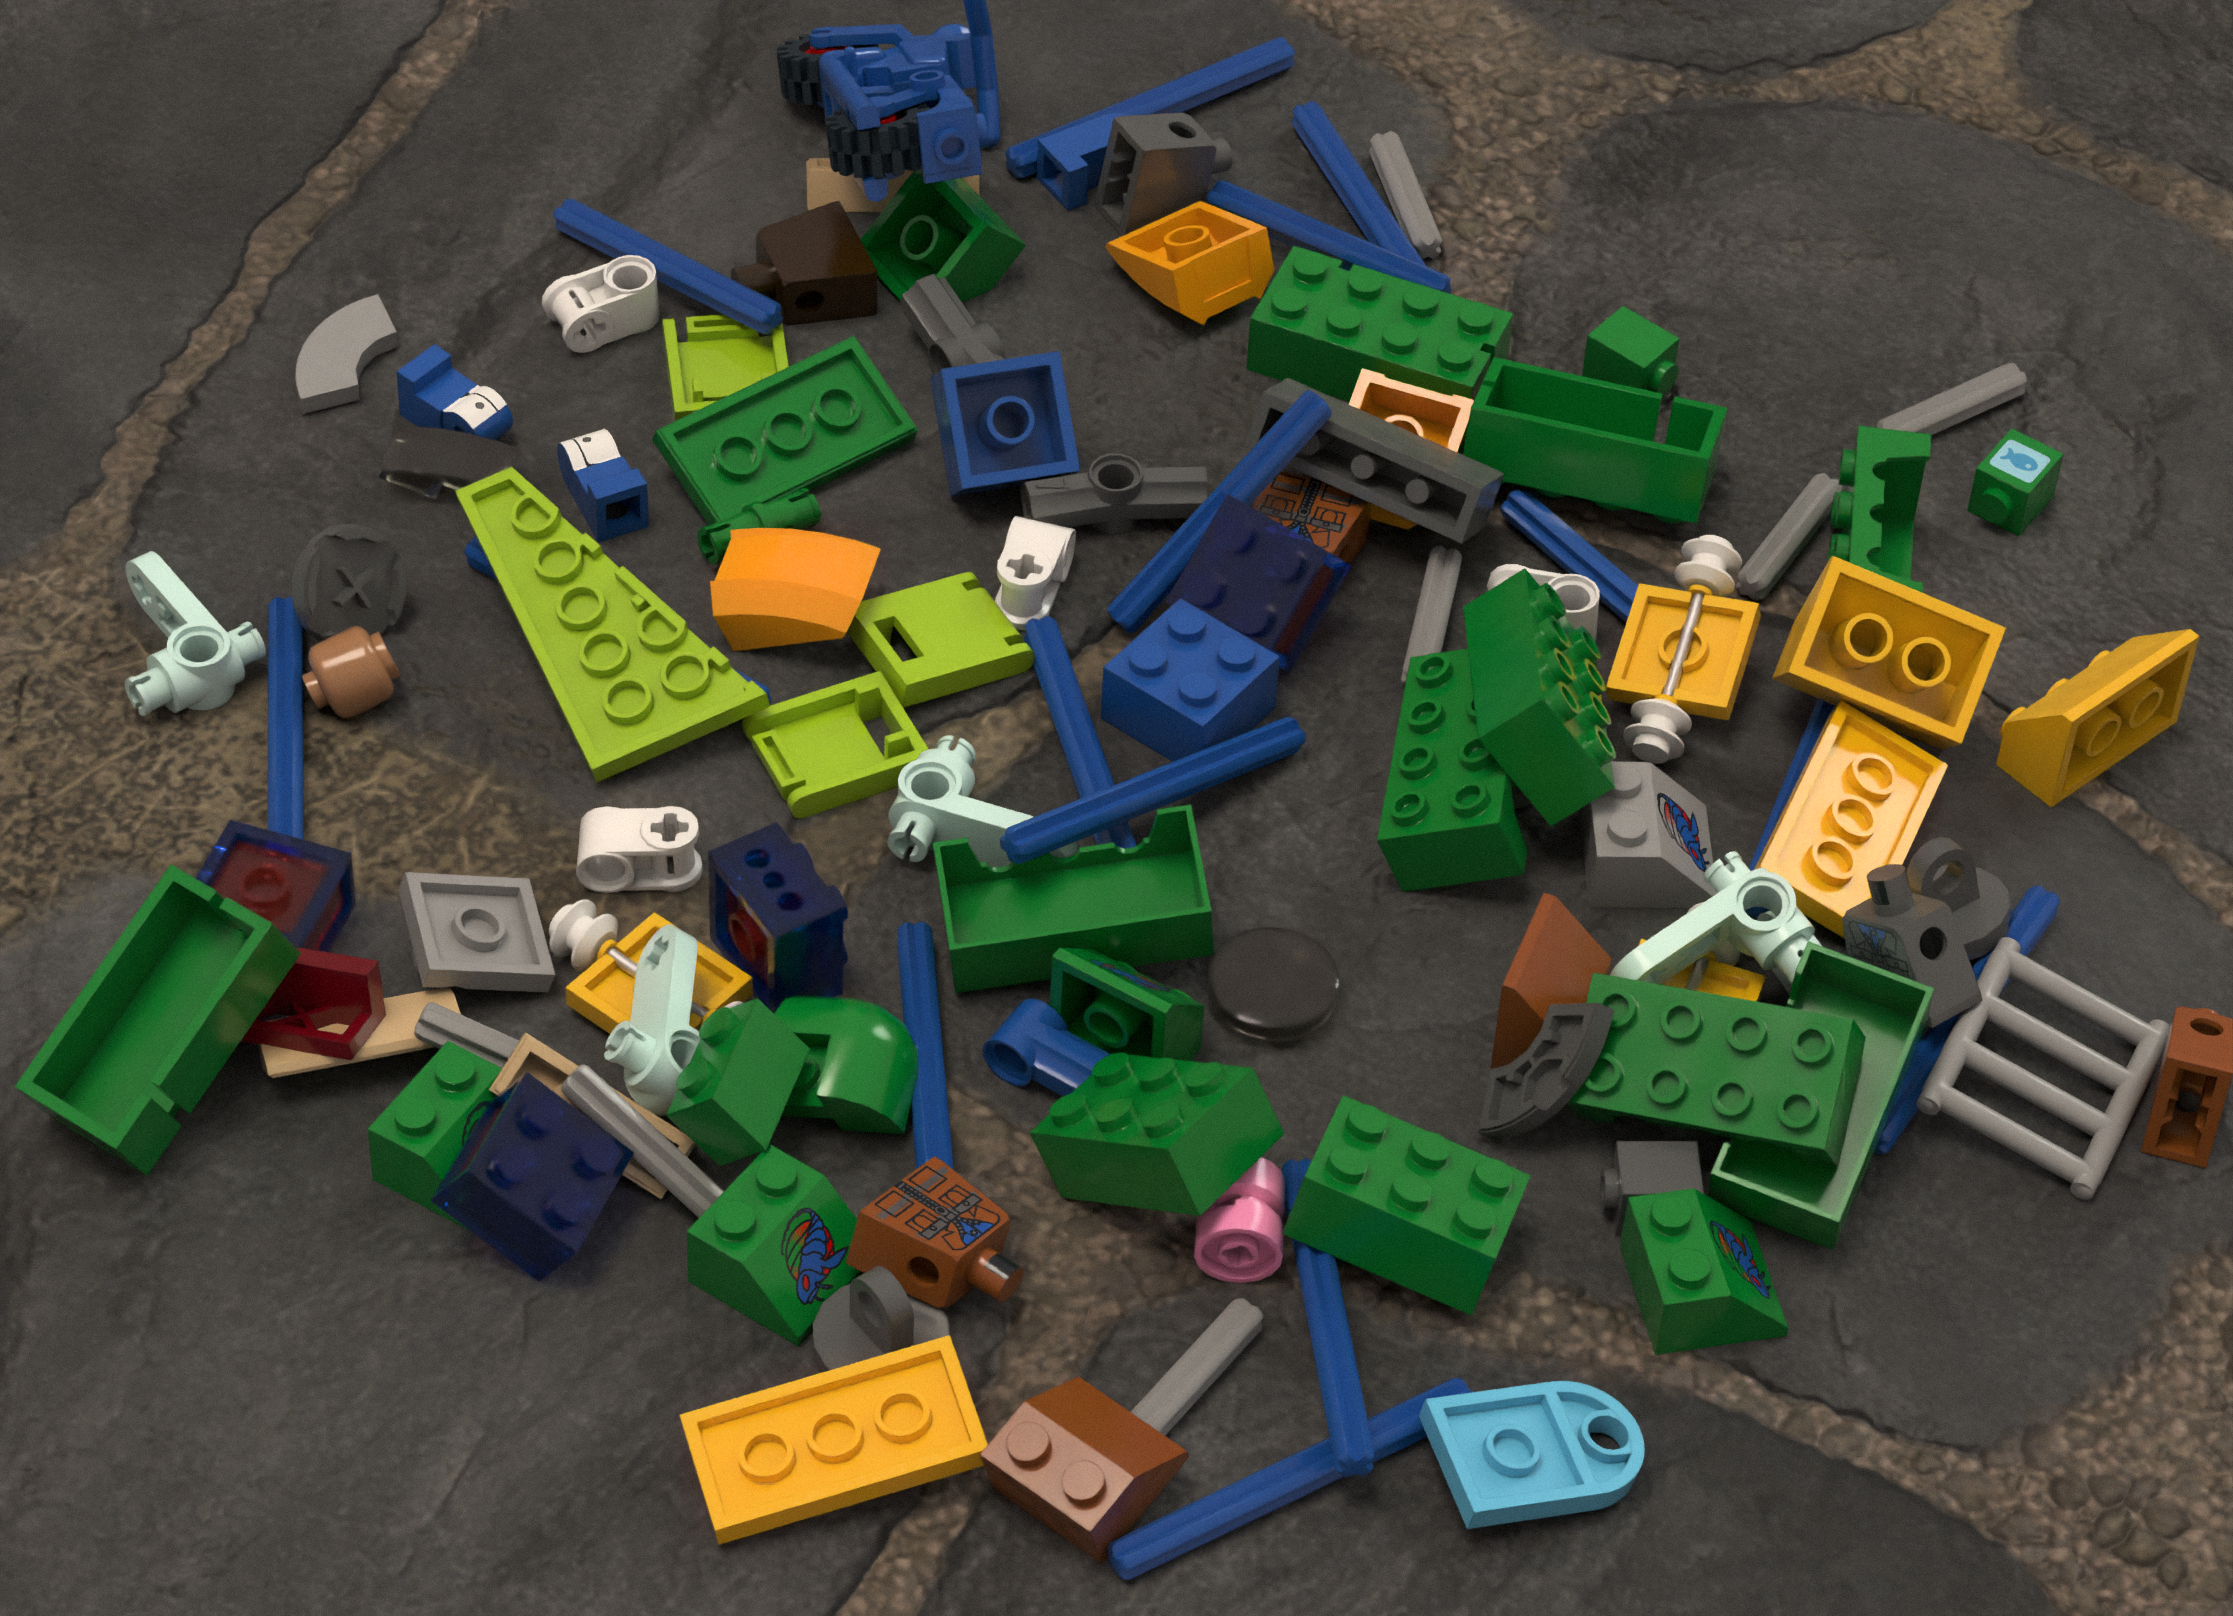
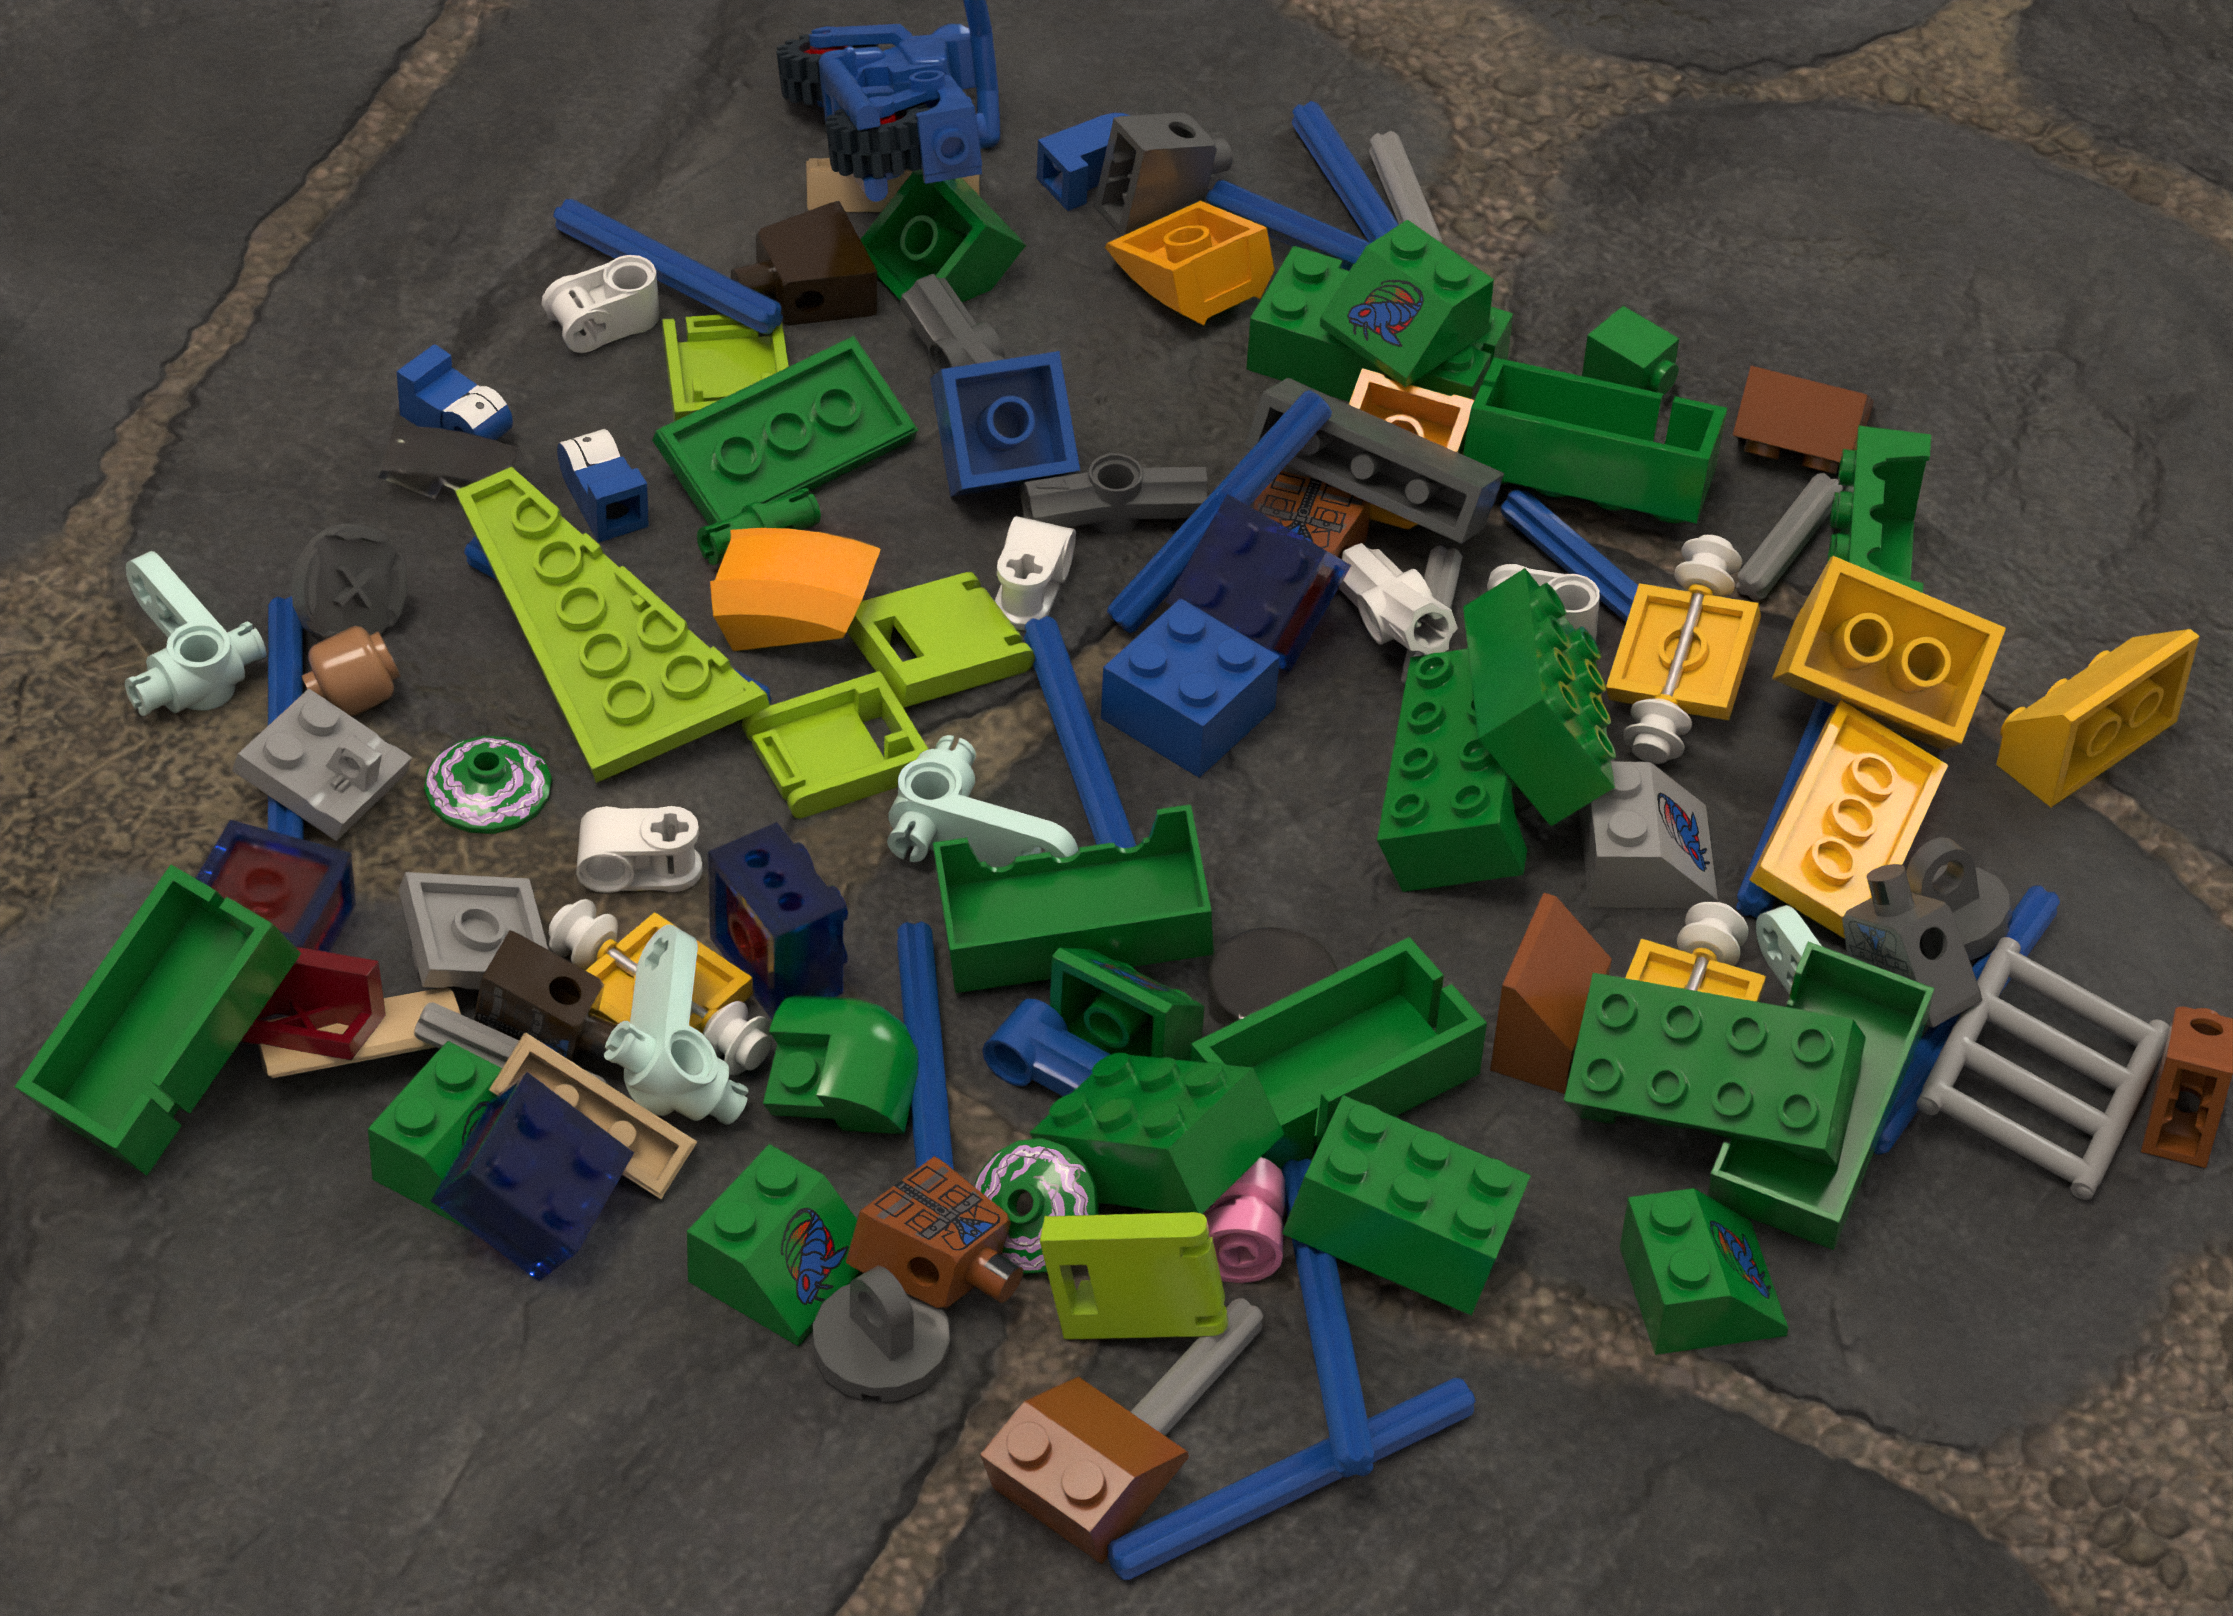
light grey tile [295,294,398,414] -> none
light grey axle [561,1064,724,1218] -> none
green brick [666,998,810,1166] -> none
yellow plate [680,1335,988,1545] -> none
blue axle [1000,717,1306,864] -> none
blue axle [1005,37,1295,179] -> none
medium azure plate [1419,1381,1645,1529] -> none
dark grey tile [1478,1003,1614,1140] -> none
dark grey brick [1600,1141,1704,1236] -> none
light aqua piece [1610,851,1815,985] -> none
light grey axle [1877,363,2027,436] -> none
green brick [1967,428,2064,536] -> none
none -> light grey hinge [232,689,412,841]
none -> dish [424,736,552,834]
none -> dark brown torso [474,930,617,1067]
none -> dish [974,1138,1099,1274]
none -> lime container [1040,1212,1229,1339]
none -> green piece [1190,937,1487,1171]
none -> green slope [1320,219,1494,387]
none -> white piece [1333,543,1458,655]
none -> dark orange slope [1733,366,1874,474]

